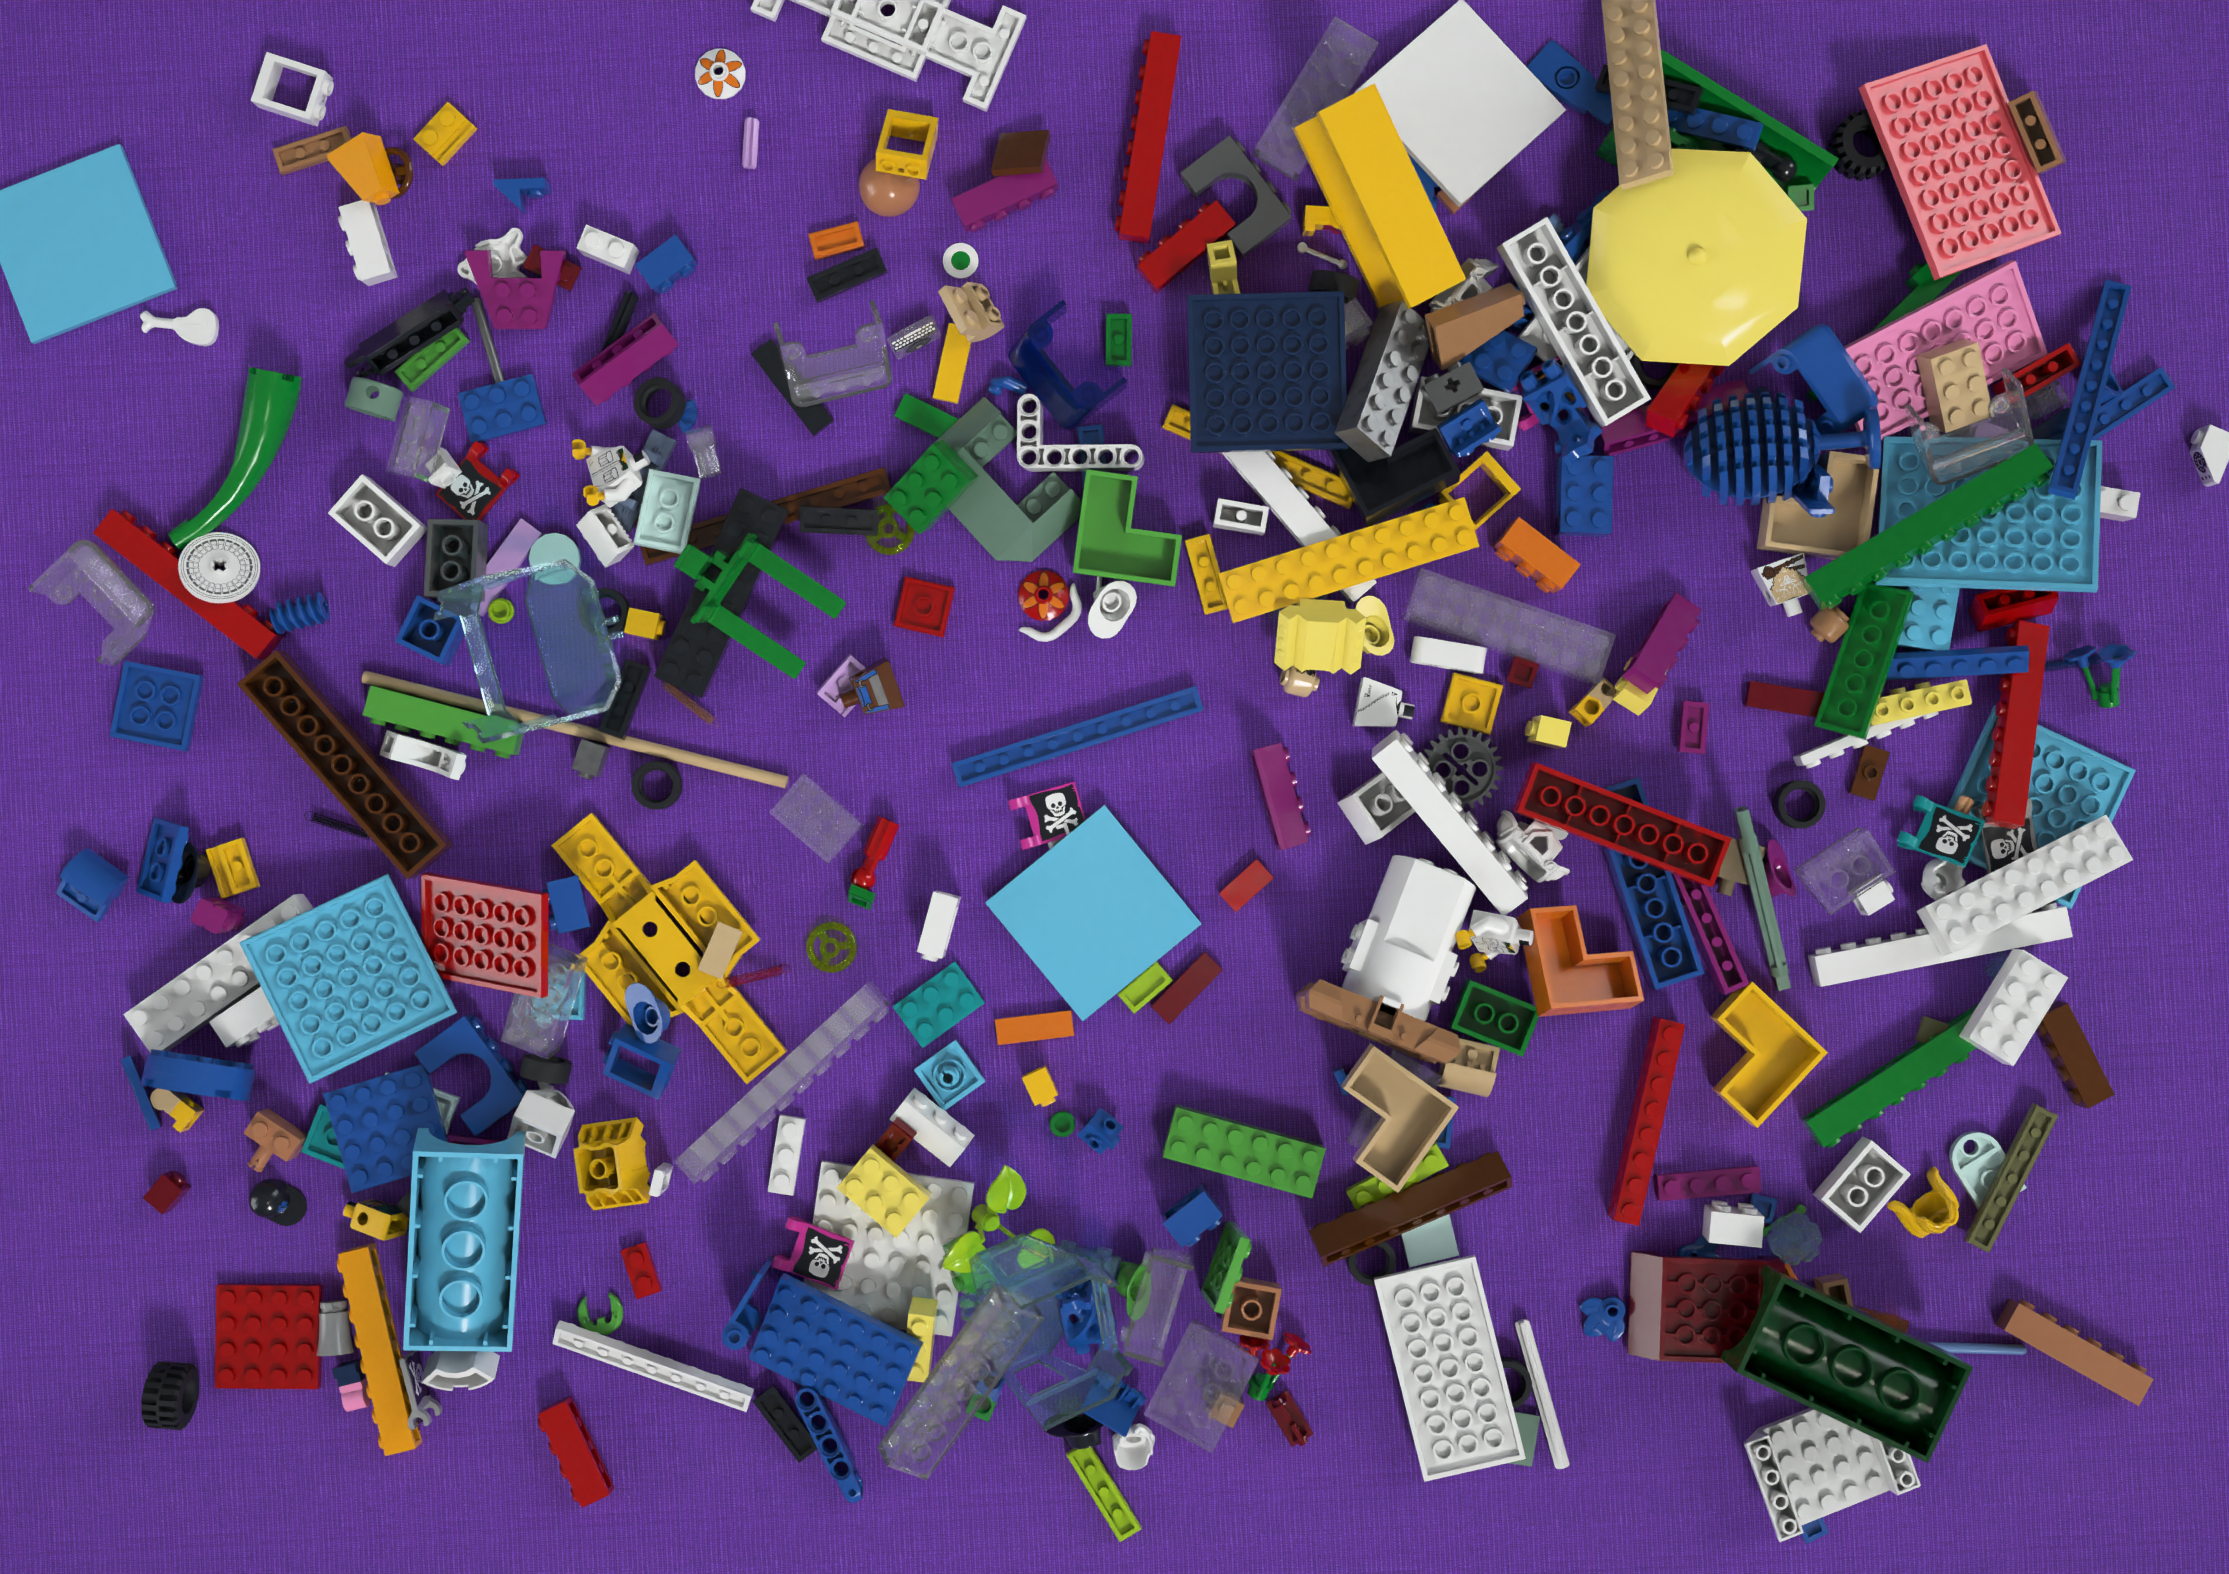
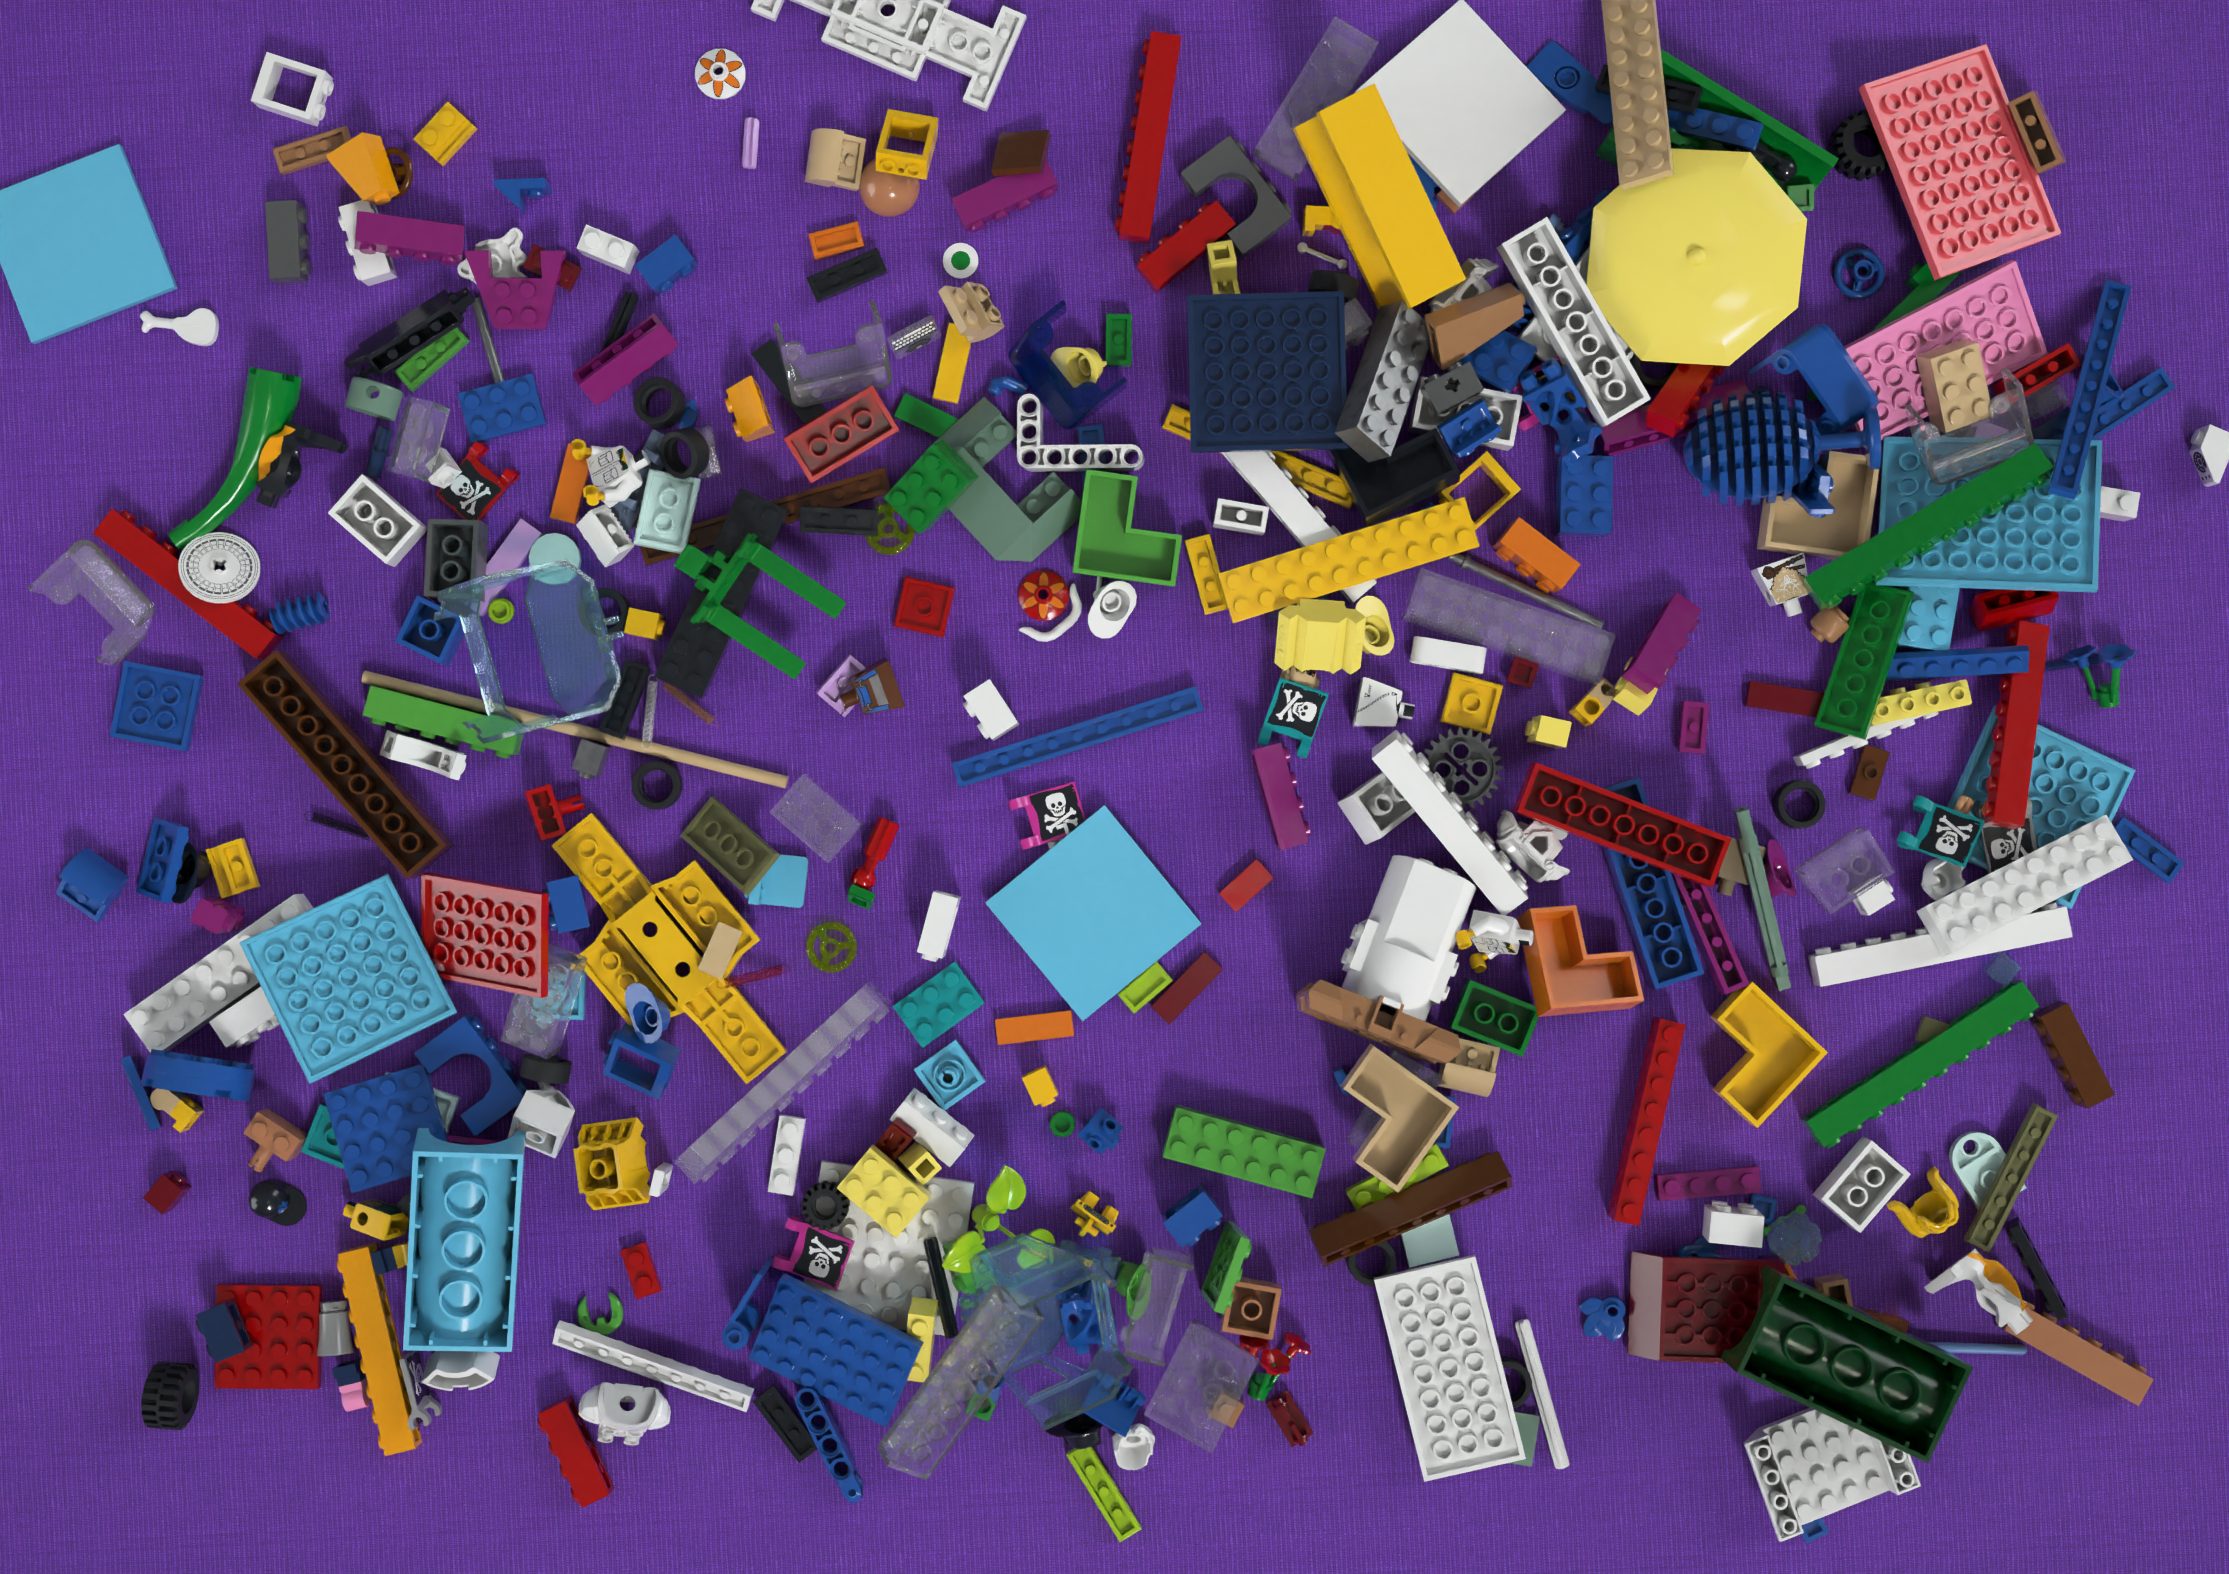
white brick [1959,949,2068,1066] -> none
none -> dark blue brick [196,1298,253,1363]
none -> black hips [256,420,348,509]
none -> dark grey brick [265,200,311,284]
none -> magenta brick [354,211,465,265]
none -> dark blue axle [364,426,393,479]
none -> dark blue leg [370,1241,408,1276]
none -> red brick [523,784,585,841]
none -> orange tile [550,443,589,525]
none -> white piece [578,1382,671,1446]
none -> white piece [642,675,658,749]
none -> black tyre [659,427,709,479]
none -> olive tile [680,796,780,895]
none -> light orange slope [725,376,775,442]
none -> medium azure bracket [745,854,808,908]
none -> red brick [783,384,899,483]
none -> black tyre [801,1181,850,1230]
none -> tan brick [804,128,866,191]
none -> light yellow brick [898,1141,942,1186]
none -> black axle [923,1237,959,1339]
none -> white brick [963,679,1019,741]
none -> light yellow piece [1050,347,1107,388]
none -> yellow hips [1070,1191,1119,1237]
none -> flag [1257,677,1329,759]
none -> flat silver bar [1447,553,1604,630]
none -> blue piece [1834,248,1885,299]
none -> white hips [1924,1249,2033,1335]
none -> black plate [2007,1217,2068,1320]
none -> blue plate [2113,817,2185,883]

